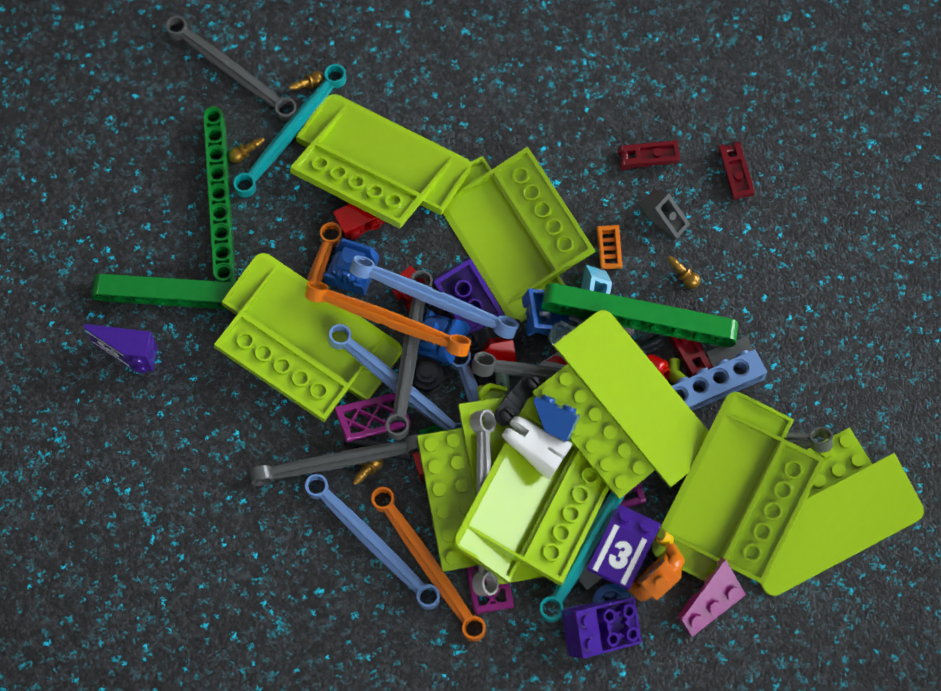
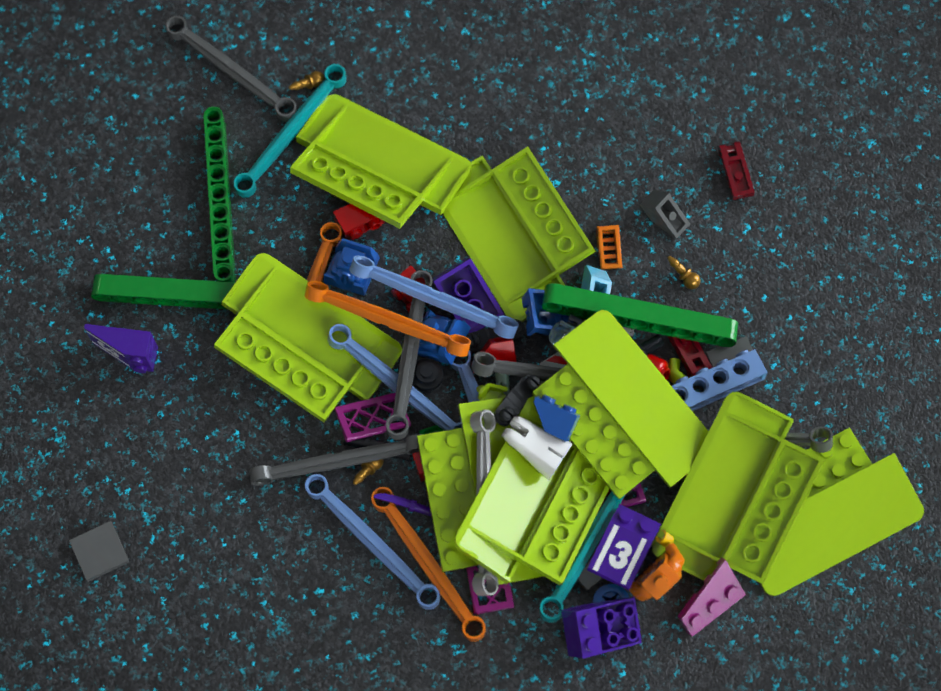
pearl gold bar [228,138,264,164] -> none
dark red plate [618,140,680,170] -> none
none -> dark grey tile [69,521,130,582]
none -> dark purple piece [373,493,432,517]

